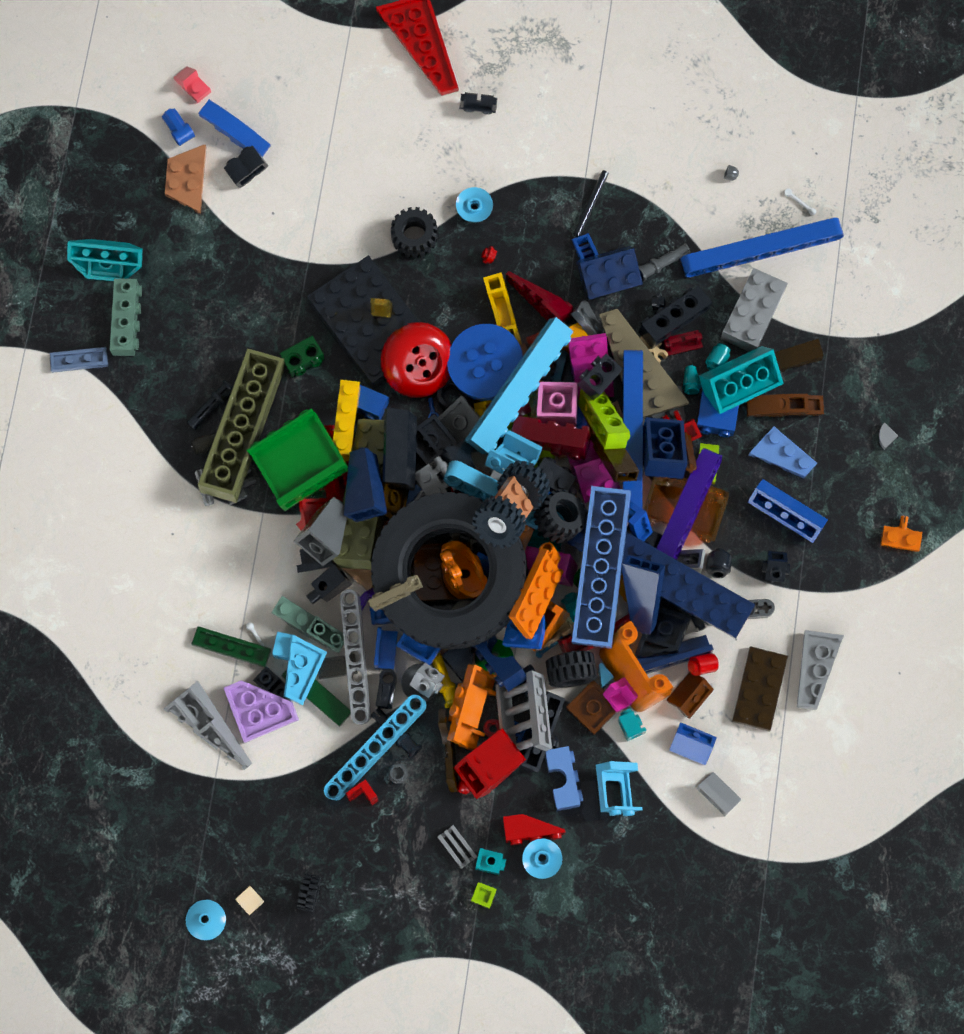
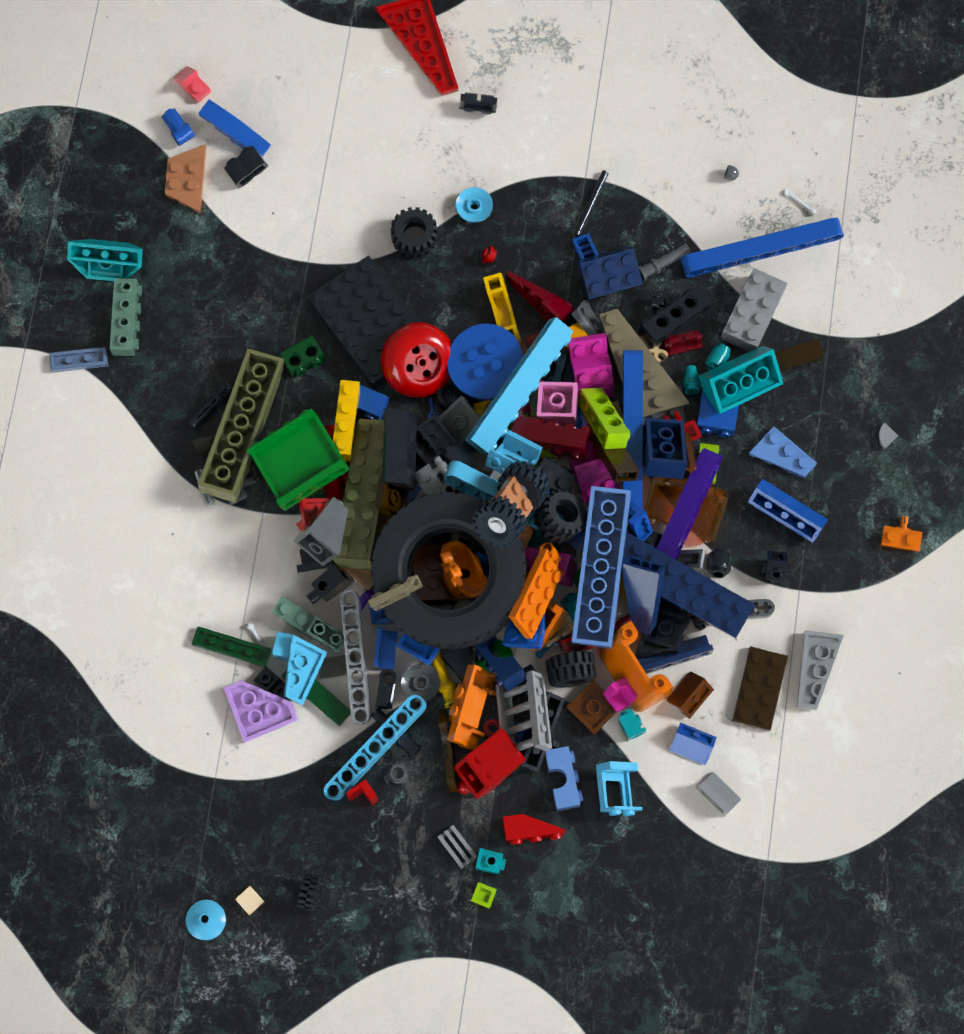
light grey wedge [164,681,252,770] -> none
dark blue slope [344,447,387,522] -> none
clear yellow slope [370,298,392,318] -> none
light grey brick [410,663,444,698] -> none
medium azure dish [522,838,562,879] -> none
black brick [577,354,623,400] -> none
medium azure slope [598,663,614,689] -> none
red brick [688,653,719,676] -> none
reddish brown slope [746,394,824,417] -> none

